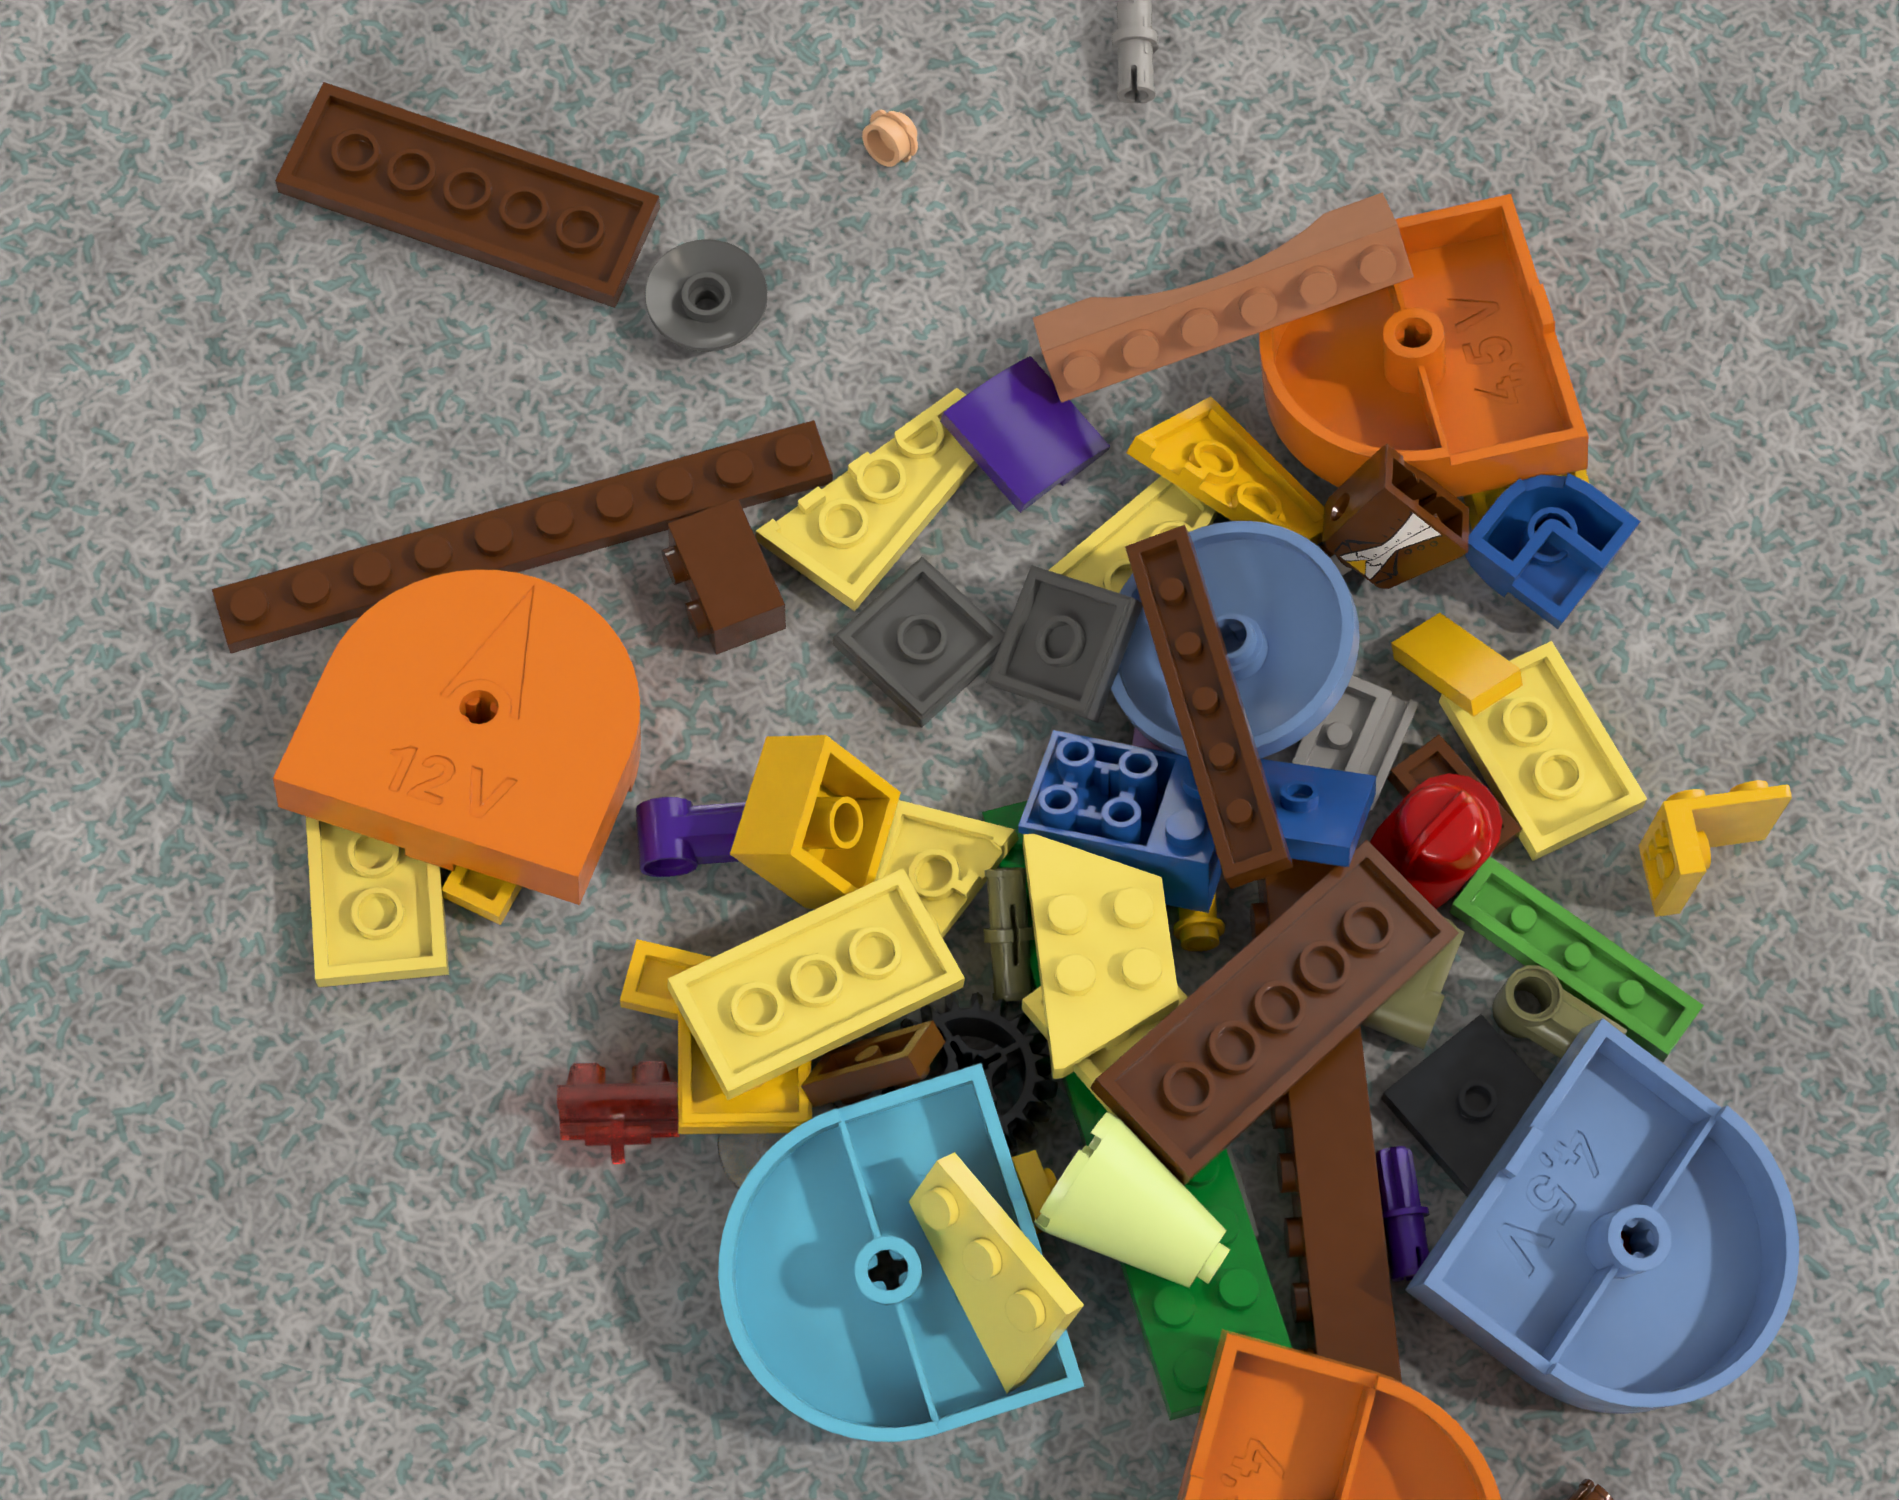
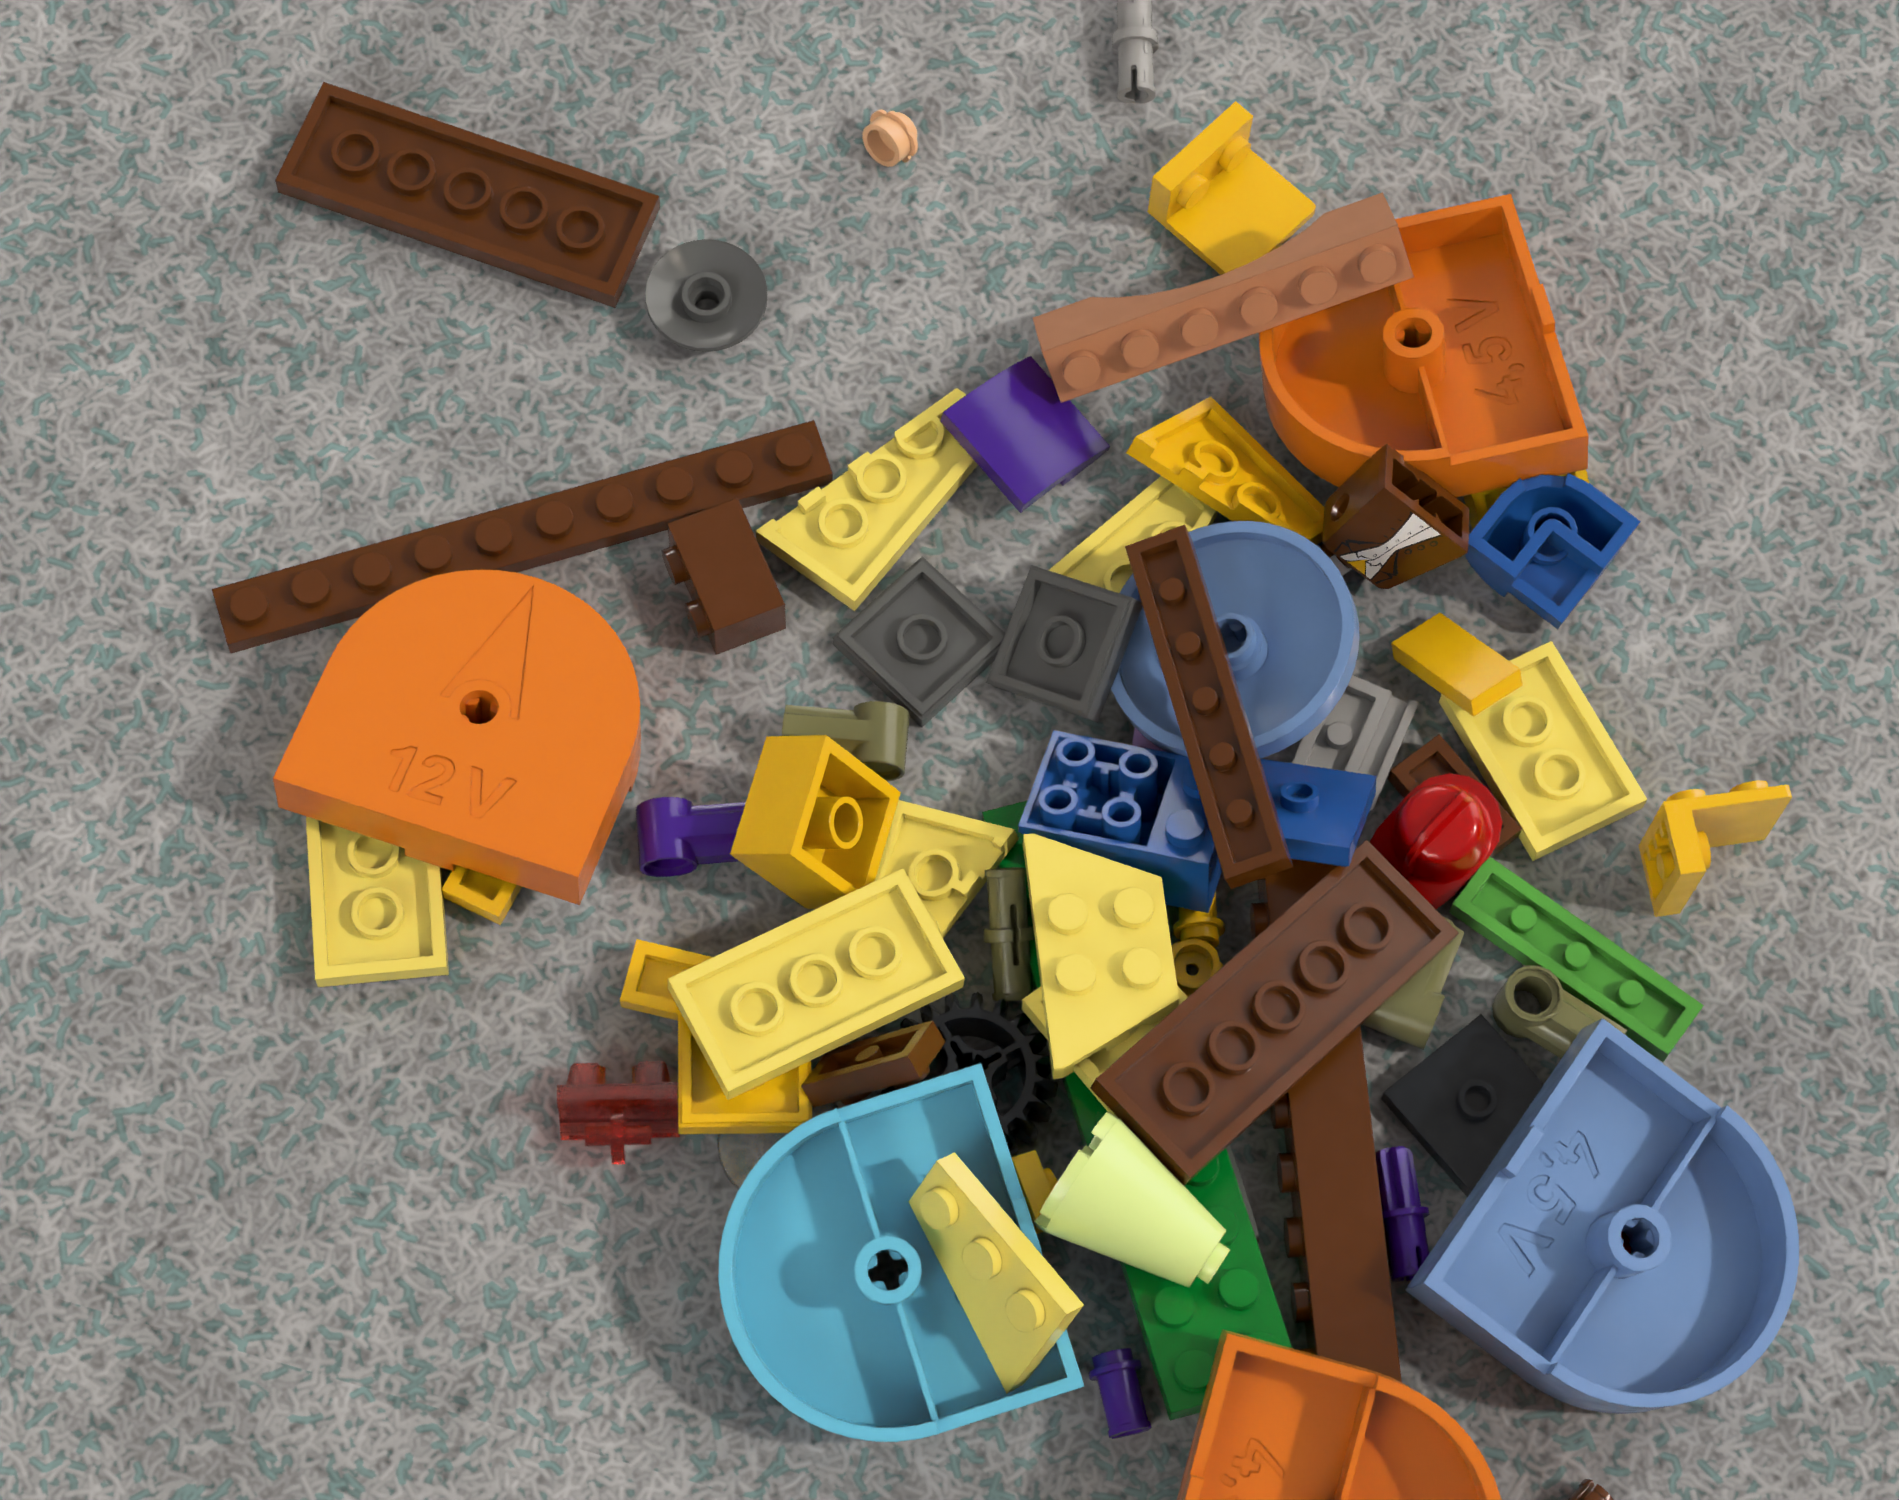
none -> olive piece [782,701,910,781]
none -> dark purple pin [1089,1348,1152,1439]
none -> yellow bracket [1147,101,1316,275]
none -> yellow plate [1172,939,1224,997]

